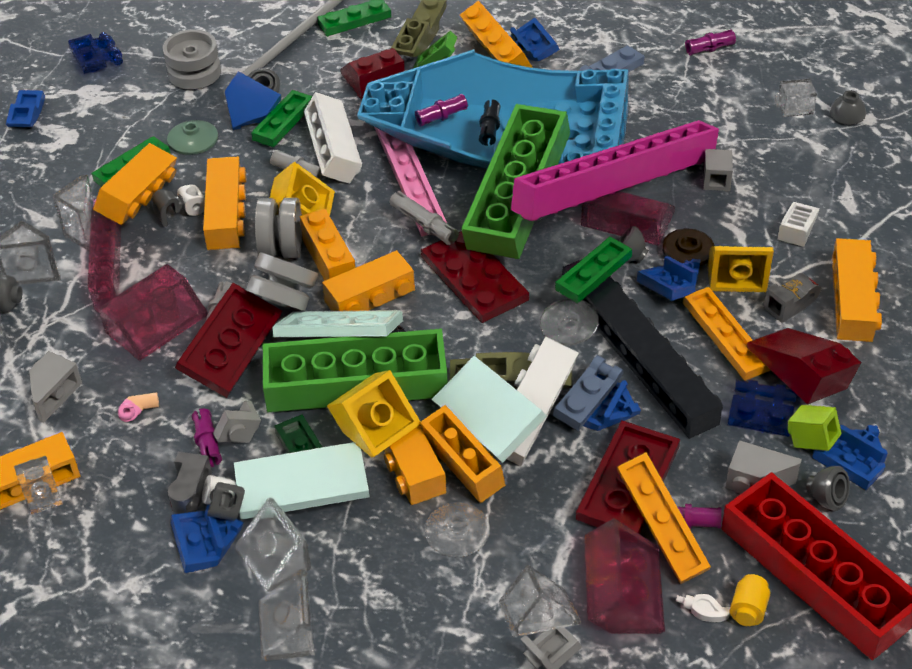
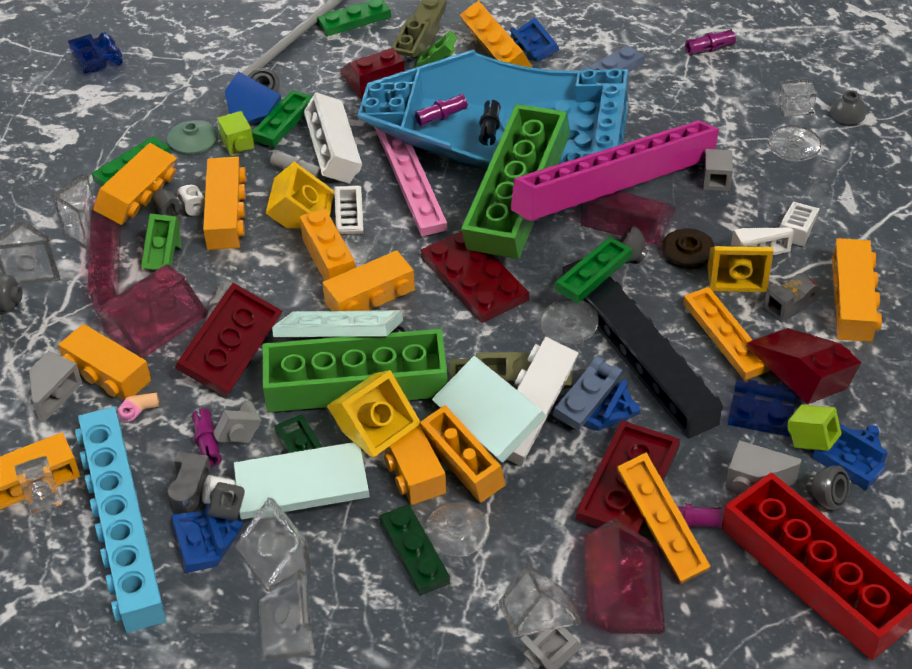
blue slope [6,90,45,127] -> none
light grey wheel [163,29,221,90] -> none
light grey wheel [245,252,319,311] -> none
light grey wheel [255,198,302,258] -> none
light grey pin [389,191,459,245] -> none
blue slope [637,256,701,301] -> none
white piece [676,594,730,622] -> none
yellow brick [729,574,770,626] -> none
none -> light orange brick [58,324,152,401]
none -> medium azure brick [75,406,167,633]
none -> bright green slope [141,213,182,273]
none -> lime brick [217,111,254,155]
none -> white slope [334,186,364,234]
none -> dark green plate [380,504,450,596]
none -> white slope [731,227,794,255]
none -> clear dish [768,125,821,161]

